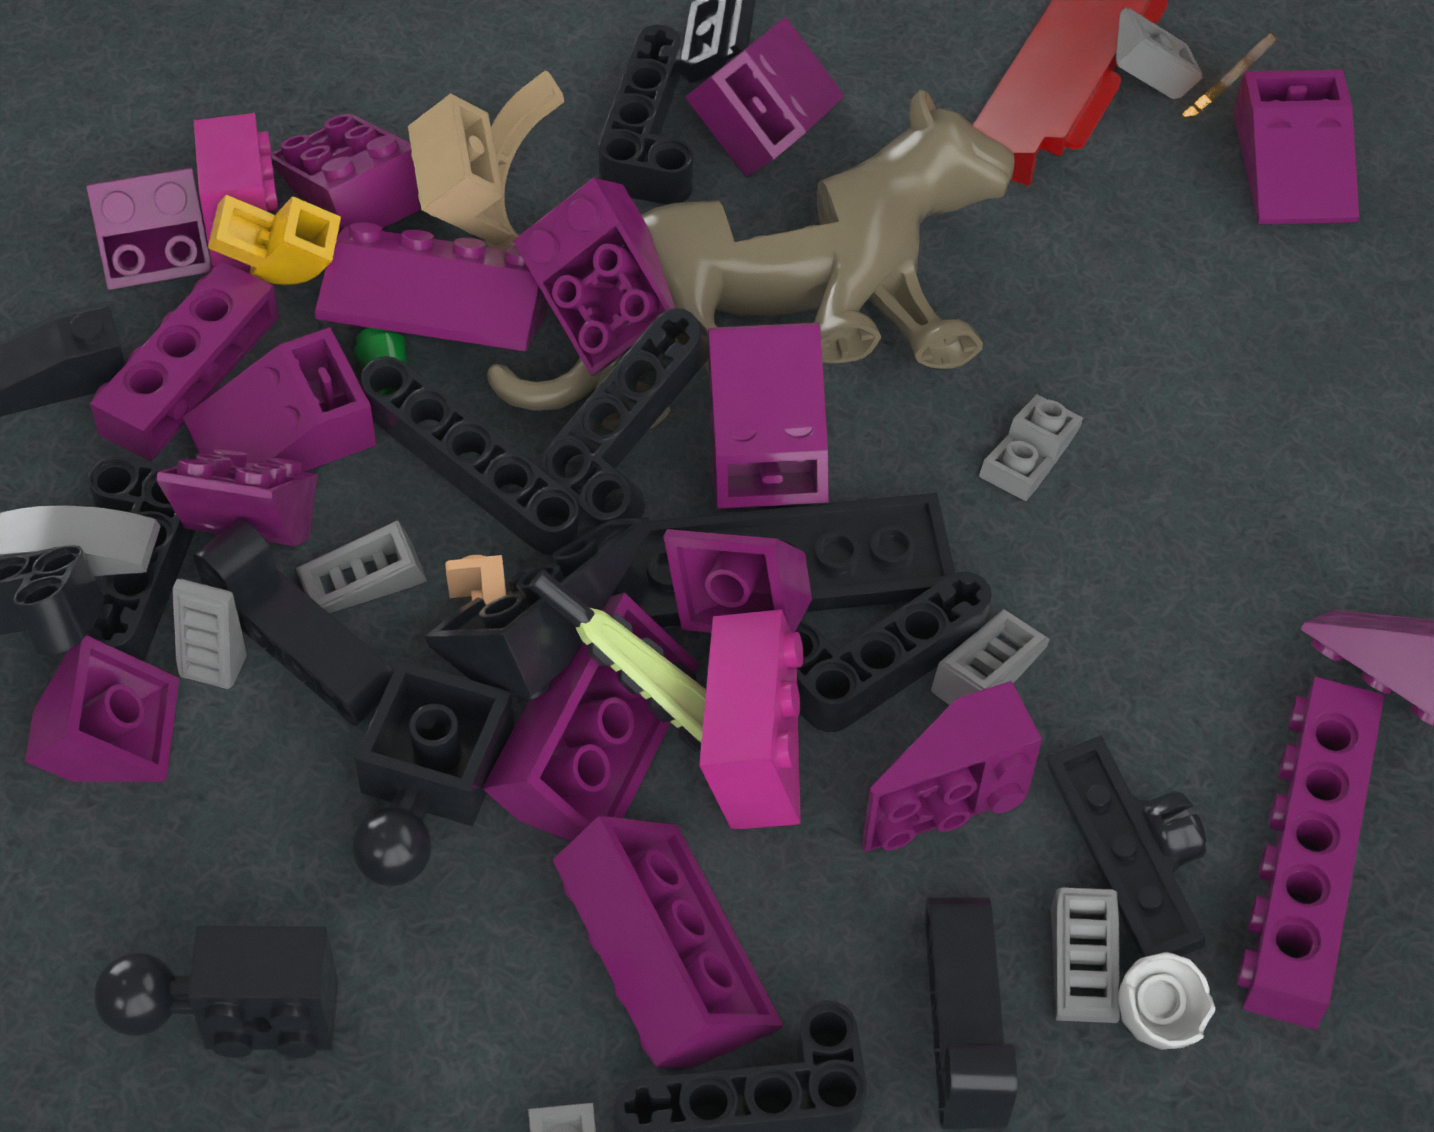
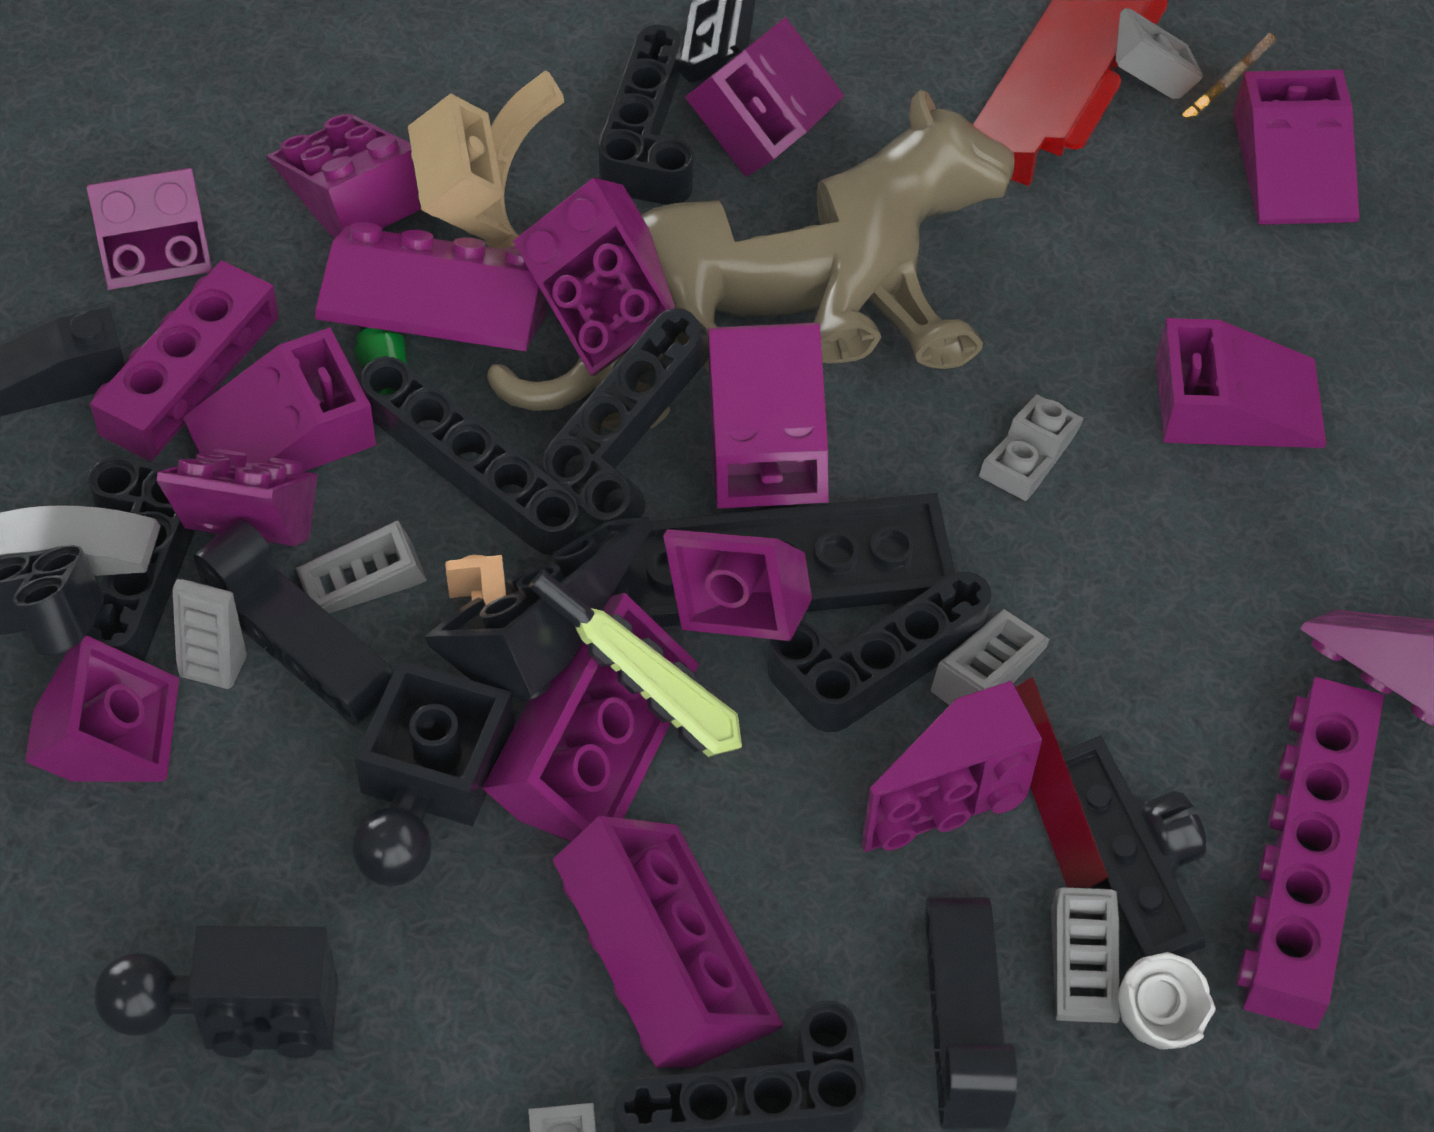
dark pink wedge [194,113,279,273] -> none
yellow brick [208,195,341,285] -> none
dark pink wedge [699,609,803,829] -> none
none -> dark red sticker [1015,676,1108,889]
none -> magenta slope [1155,318,1326,448]

